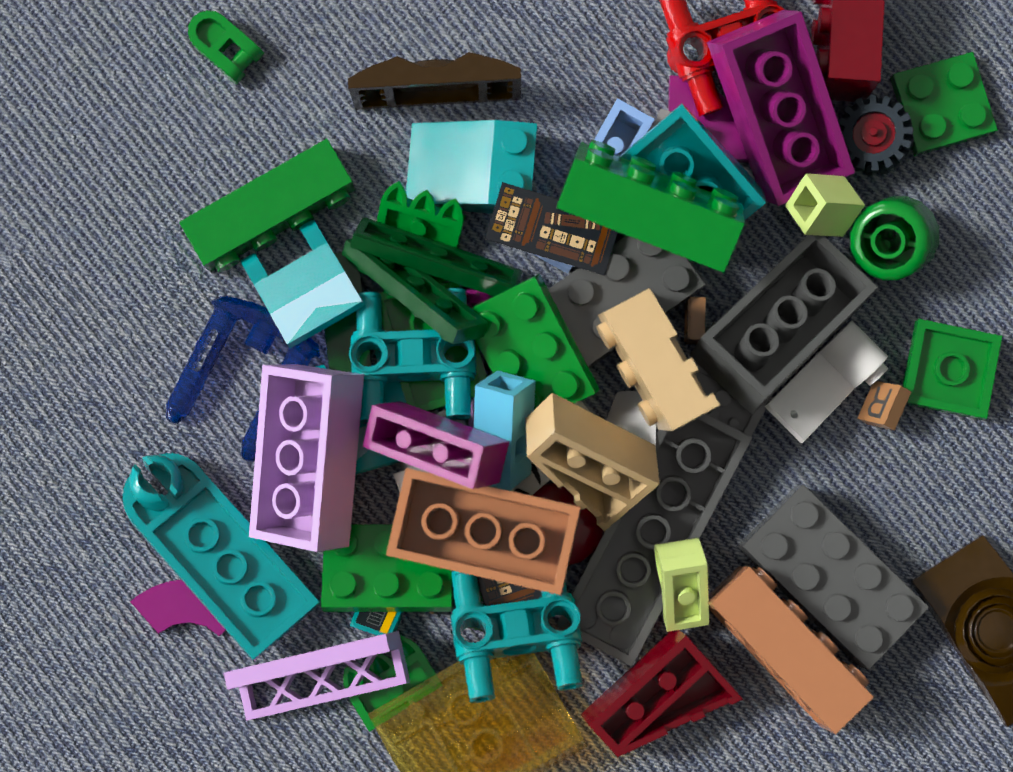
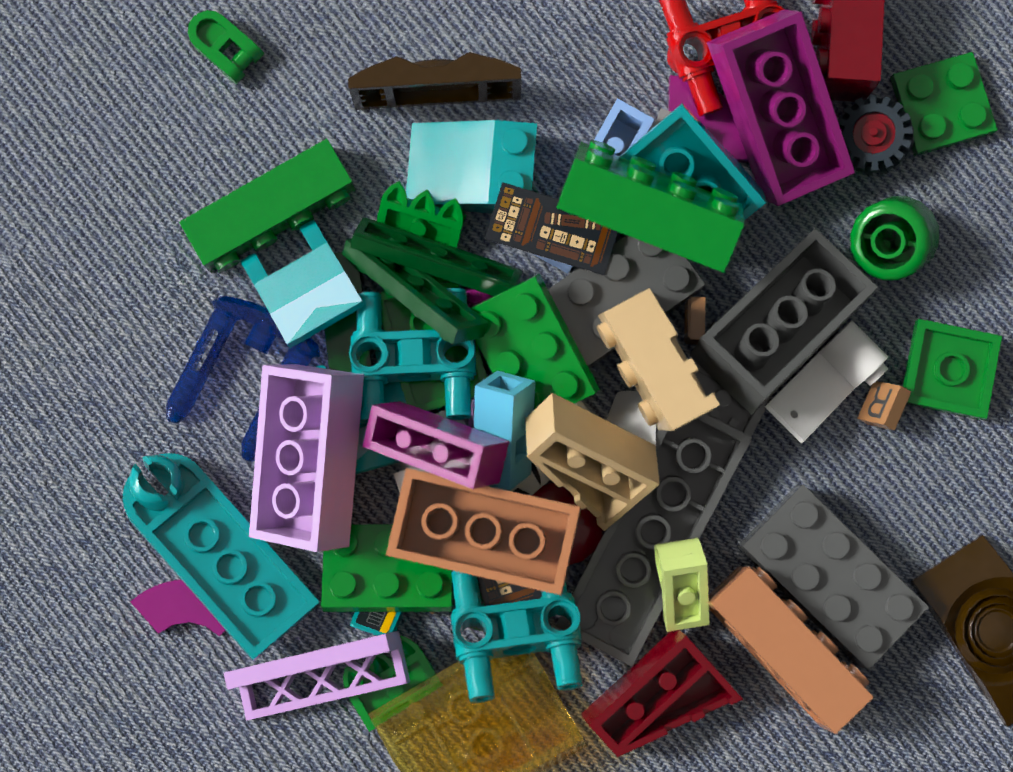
yellowish green brick [785,173,865,237] -> none

